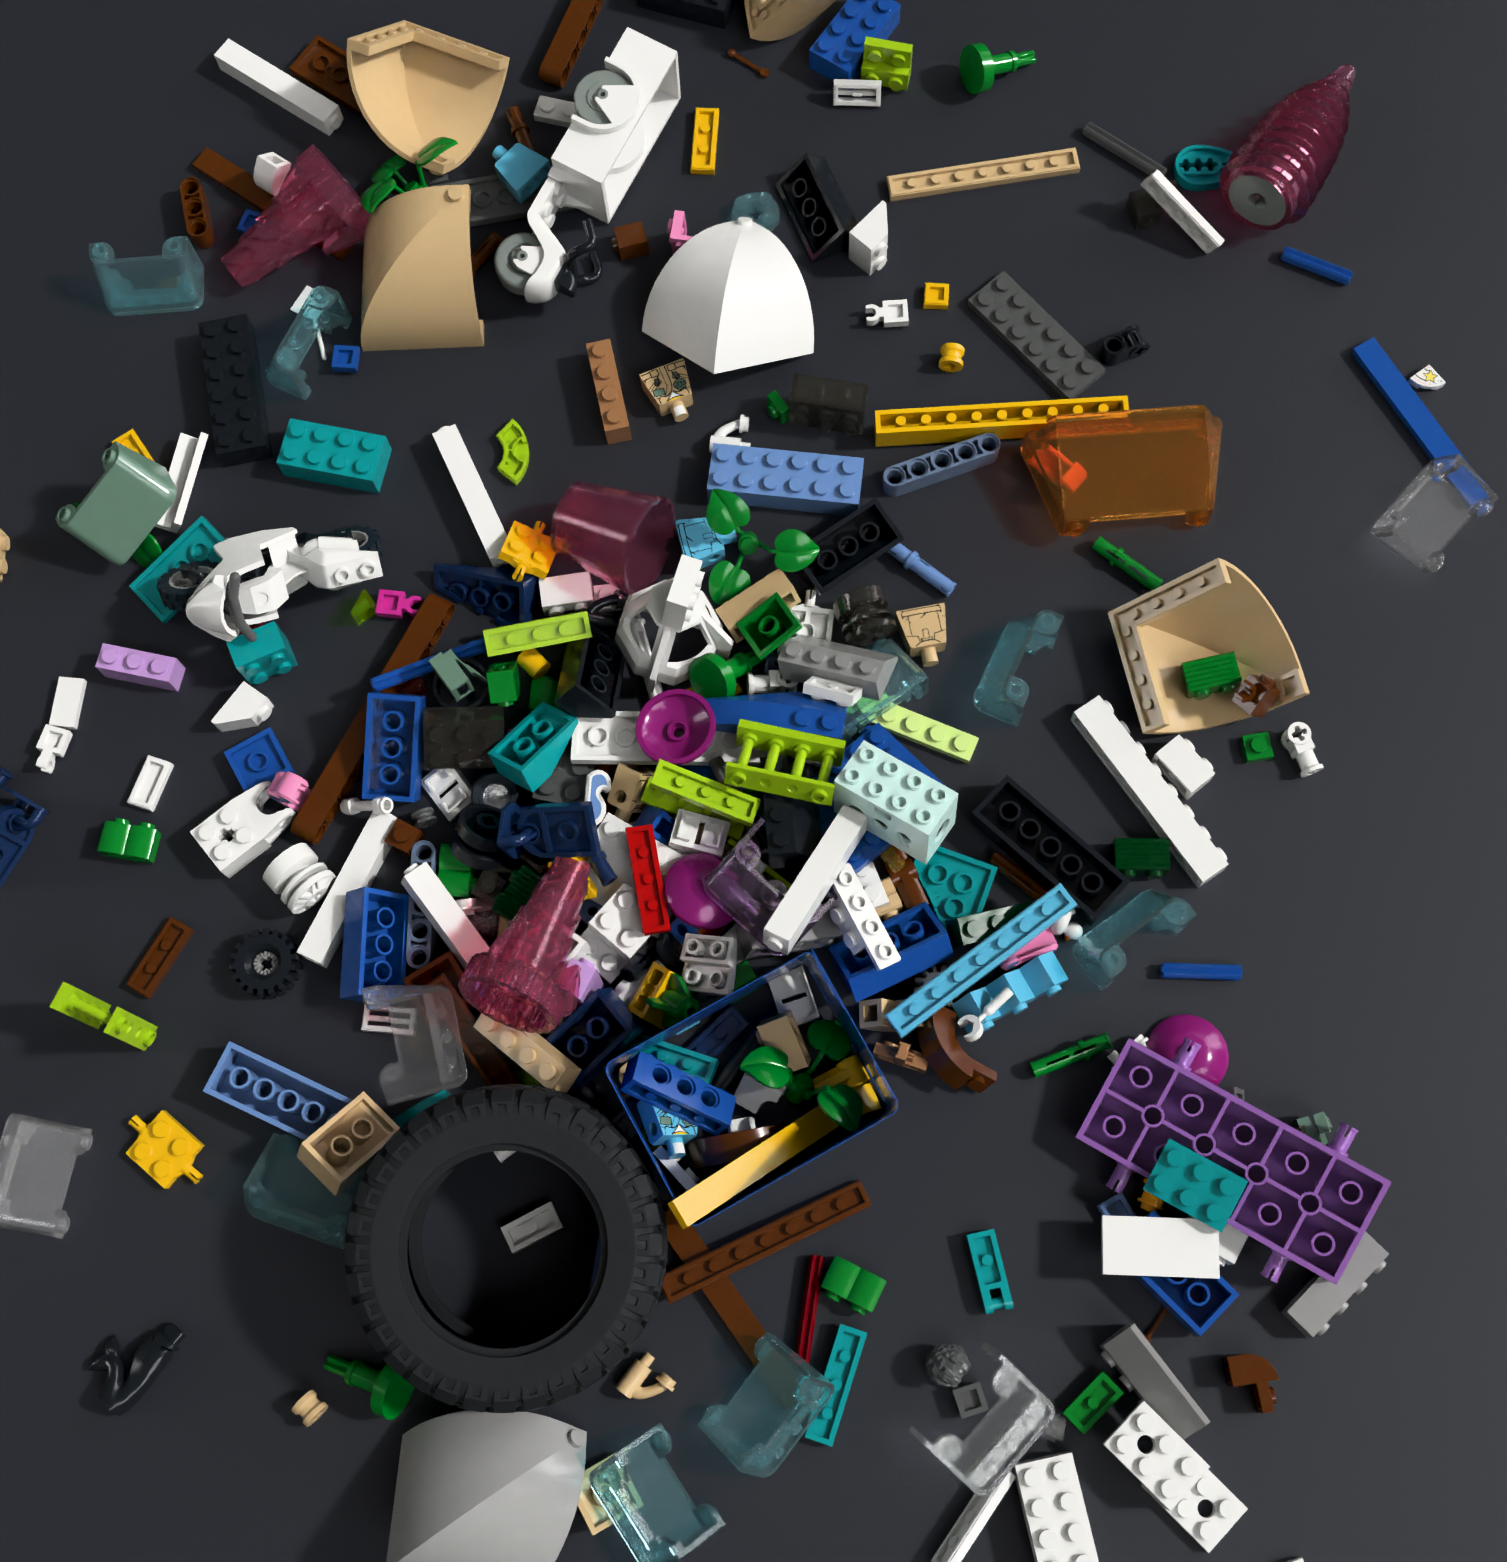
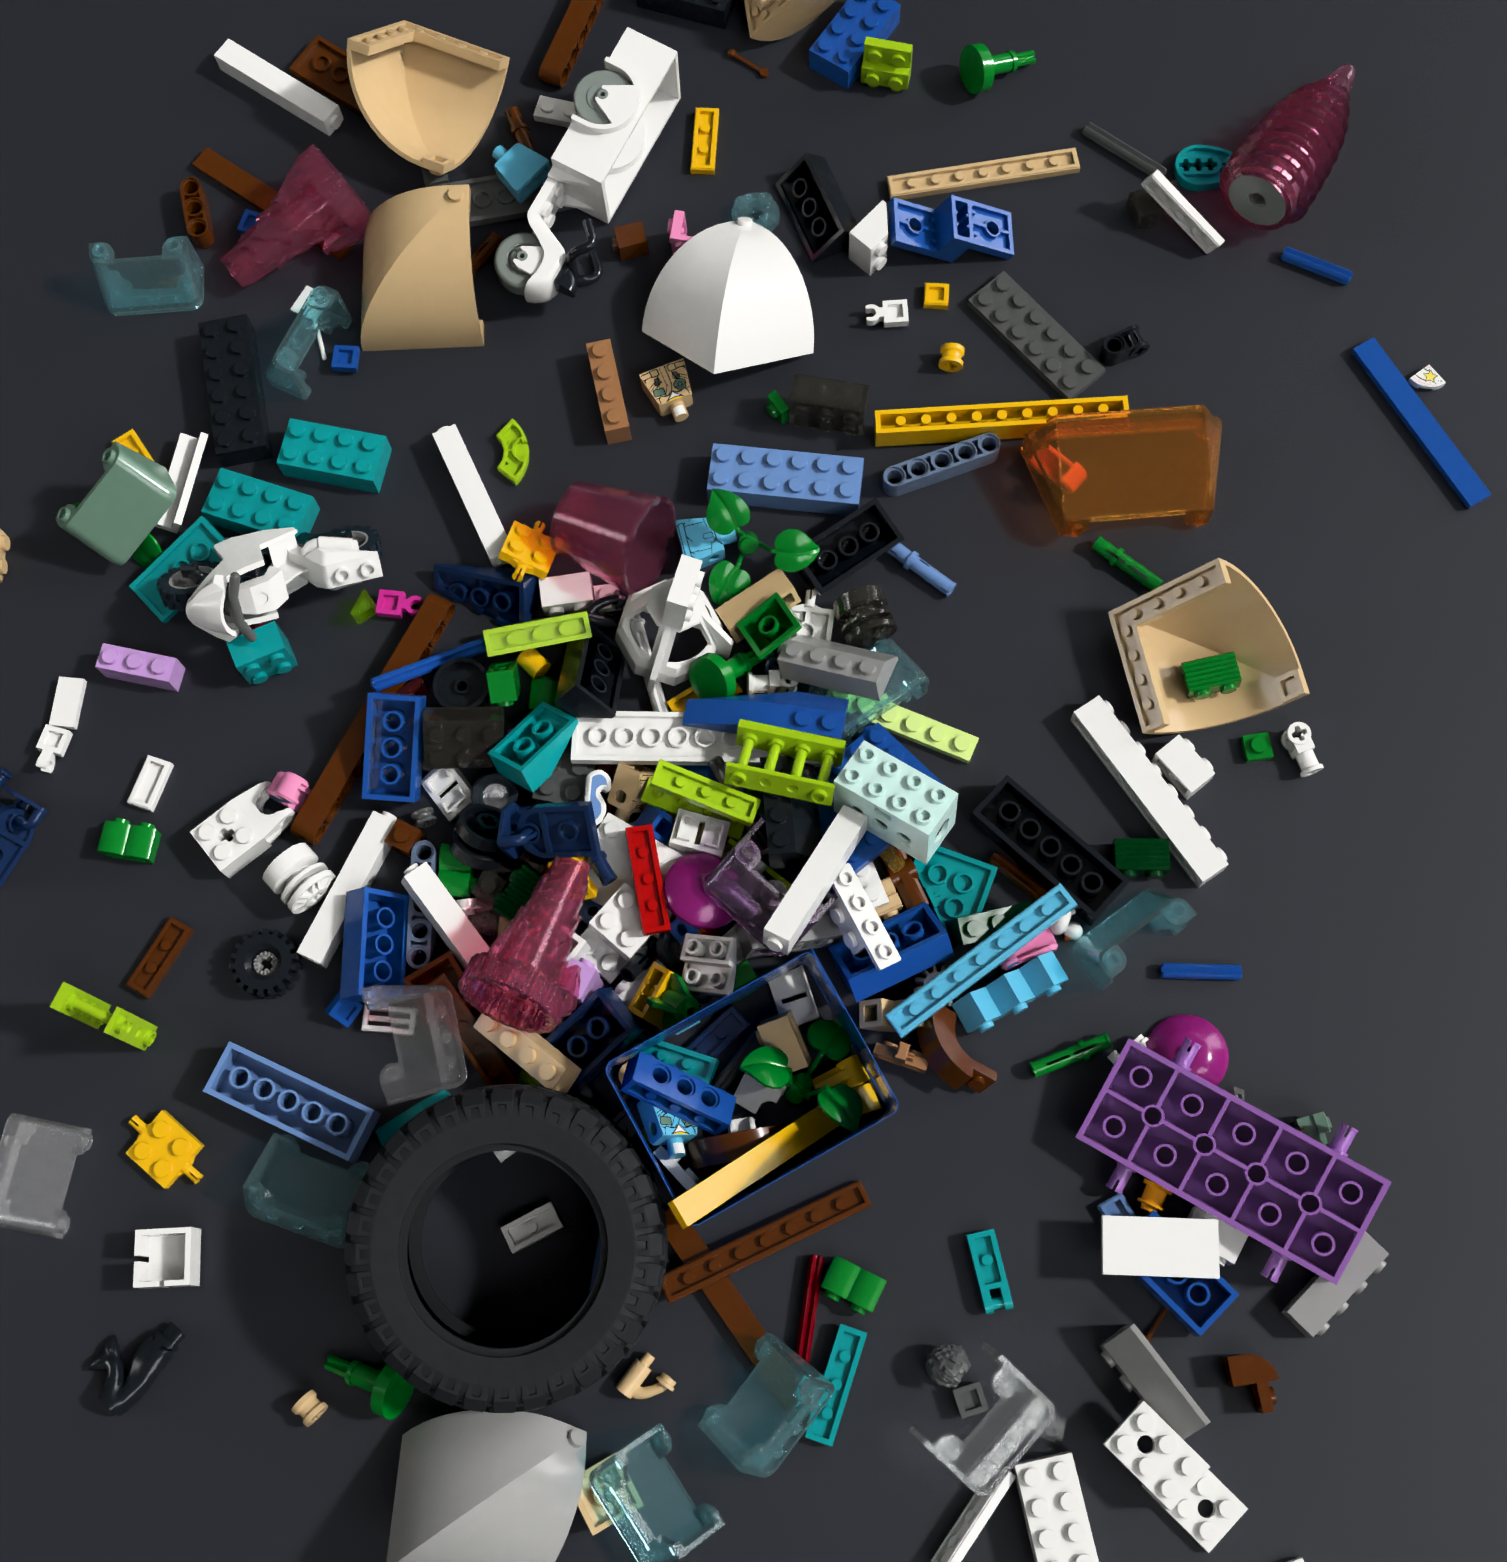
white slope [211,681,274,732] -> none
blue plate [224,727,295,792] -> none
white brick [253,152,302,199] -> none
tan slope [296,1091,400,1196] -> none
white bar [340,796,393,815] -> none
green plant [360,137,458,215] -> none
sand green piece [428,649,488,702] -> none
magenta dish [636,689,716,766] -> none
white plant [709,414,751,453] -> none
white plate [802,675,863,707] -> none
white tile [833,79,882,107] -> none
tan torso [895,603,946,667] -> none
white piece [957,987,1014,1042] -> none
clear light blue windscreen [973,610,1065,727] -> none
green plate [1061,1371,1124,1435] -> none
teal plate [1143,1138,1248,1233] -> none
reddish brown brick [1232,674,1281,717] -> none
clear windscreen [1370,454,1499,573] -> none
none -> white piece [133,1227,201,1289]
none -> teal brick [201,468,320,537]
none -> blue plate [324,991,364,1028]
none -> blue bracket [888,195,1014,262]

